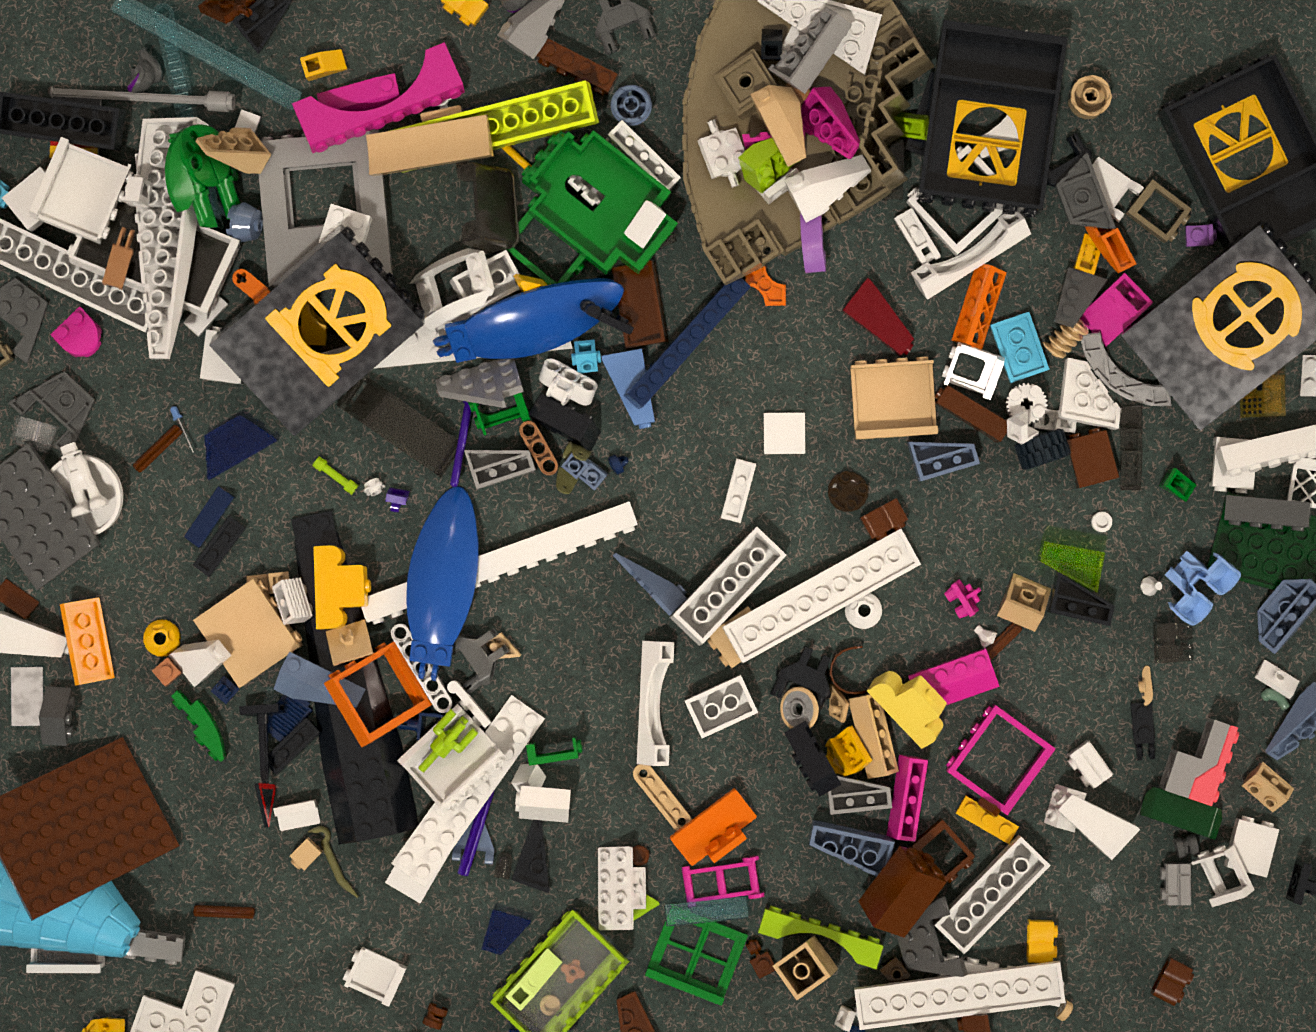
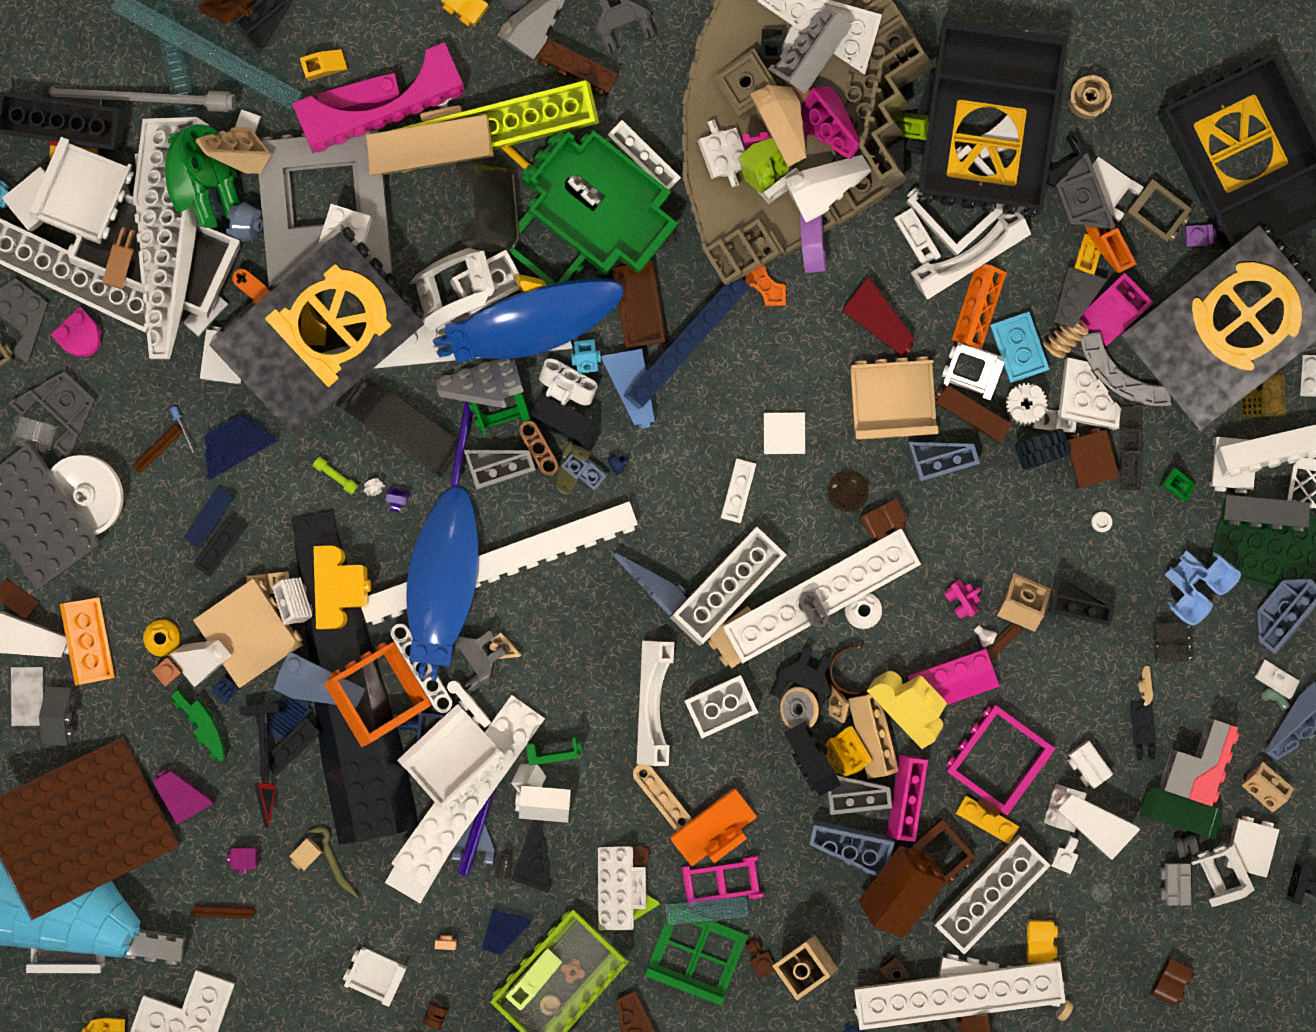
white piece [60,442,109,517] -> none
white brick [120,174,153,207] -> none
dark grey hair [126,47,163,93] -> none
white panel [273,799,320,831] -> none
tan piece [326,619,373,666] -> none
lime plant [418,709,478,773] -> none
black hinge [580,299,634,335] -> none
sand blue cone [611,85,652,126] -> none
white slope [624,200,666,248] -> none
lime arch [758,905,884,969] -> none
white tile [835,1005,856,1032] -> none
dark grey wing [896,897,968,977] -> none
white panel [1007,411,1039,444] -> none
clear neon green wedge [1038,540,1105,593] -> none
white rock [1140,576,1162,596] -> none
none -> magenta slope [152,769,215,824]
none -> magenta brick [227,847,258,873]
none -> light nougat plate [435,935,457,950]
none -> dark grey beam [798,591,828,628]
none -> white plate [1051,836,1079,874]

